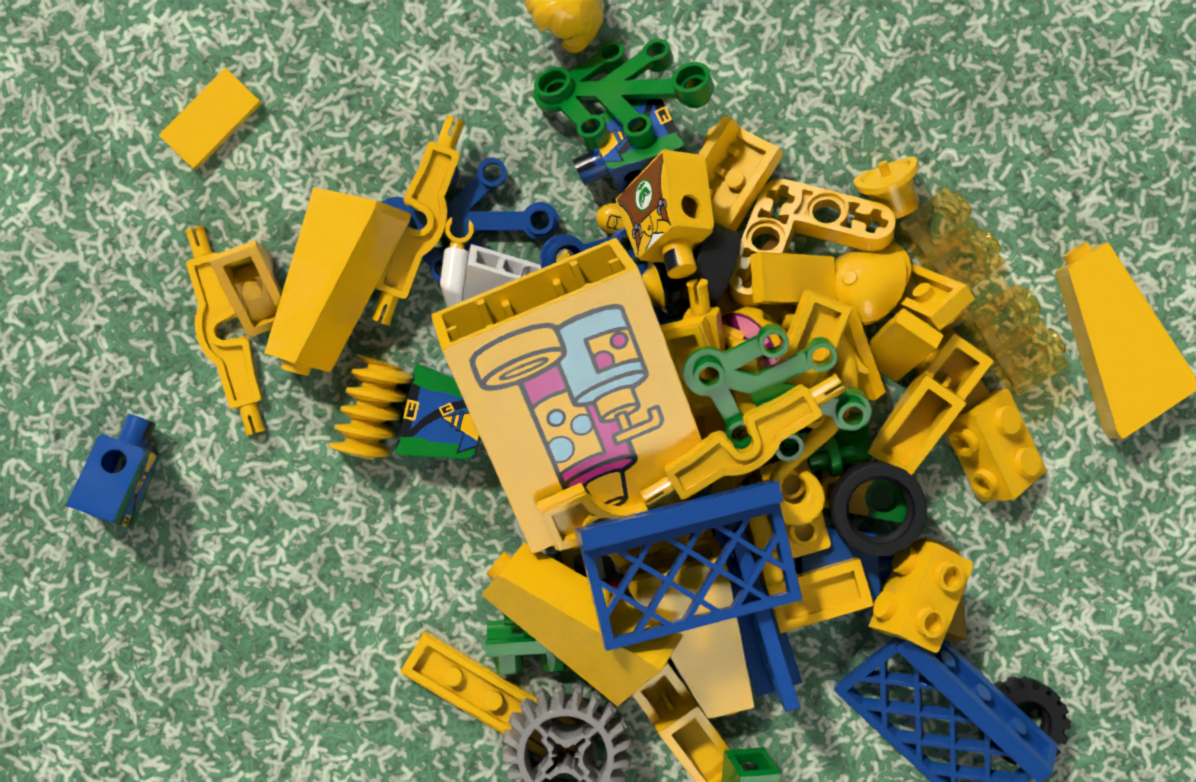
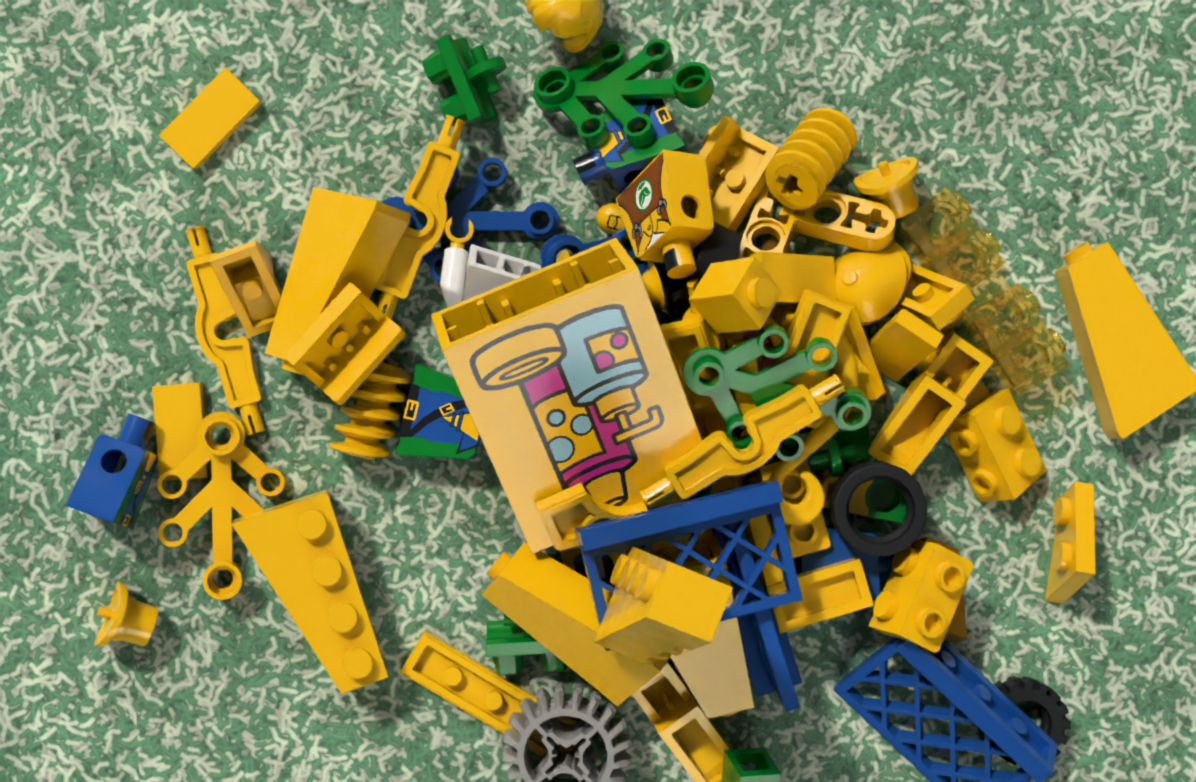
none -> yellow piece [94,581,159,648]
none -> yellow tile [152,383,211,481]
none -> yellow plant [157,411,285,600]
none -> yellow wedge [232,489,388,694]
none -> yellow bracket [283,282,405,405]
none -> green hips [422,34,507,125]
none -> yellow wedge [593,546,733,665]
none -> yellow brick [689,257,782,334]
none -> yellow piece [765,108,858,210]
none -> yellow wing [1045,481,1096,604]

